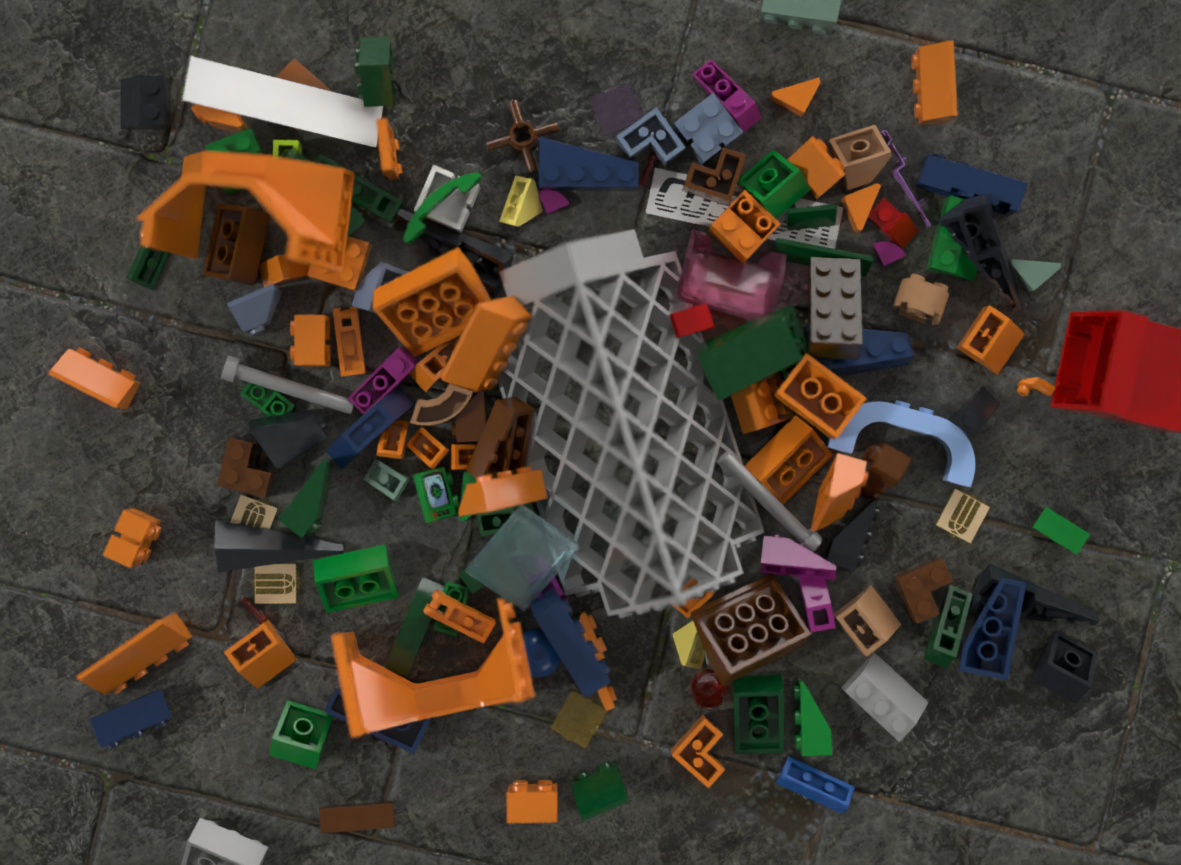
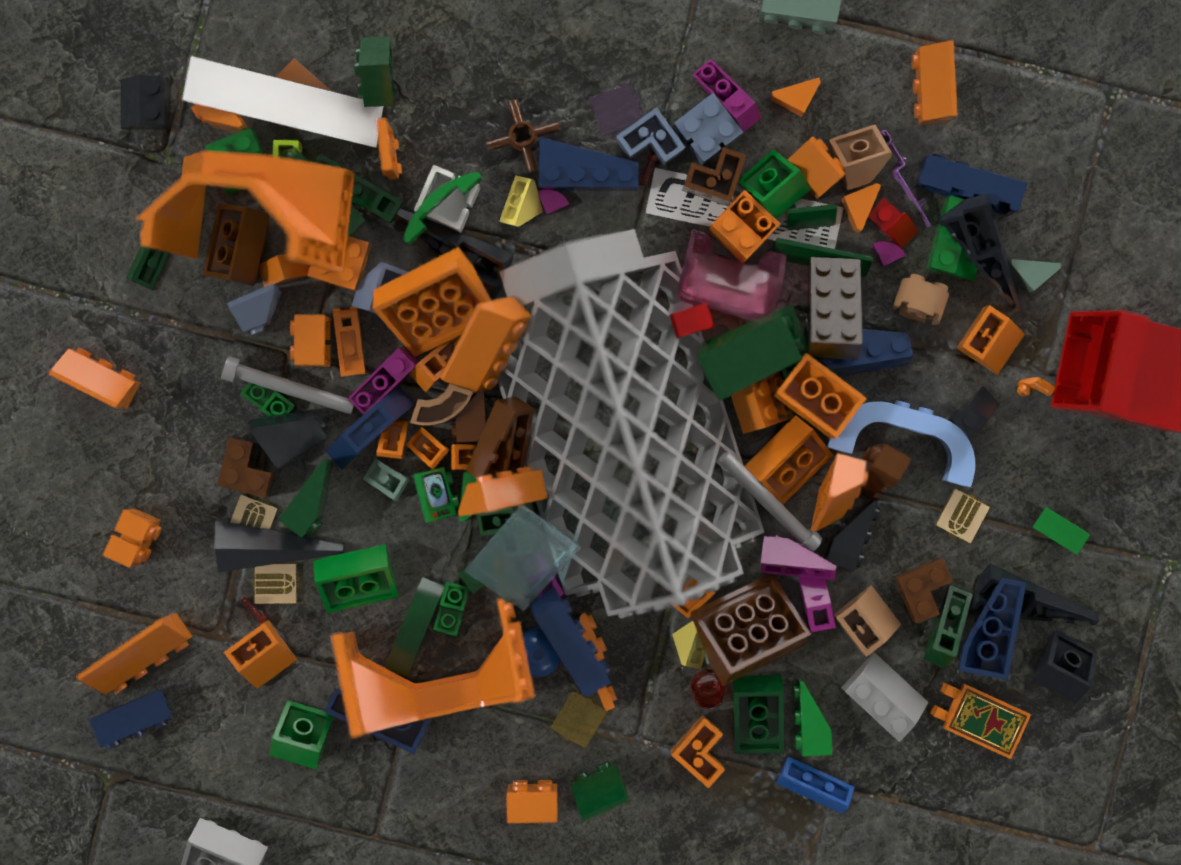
reddish brown tile [319,802,395,833] -> none
orange plate [423,589,496,643] -> none
none -> tile [930,682,1031,759]

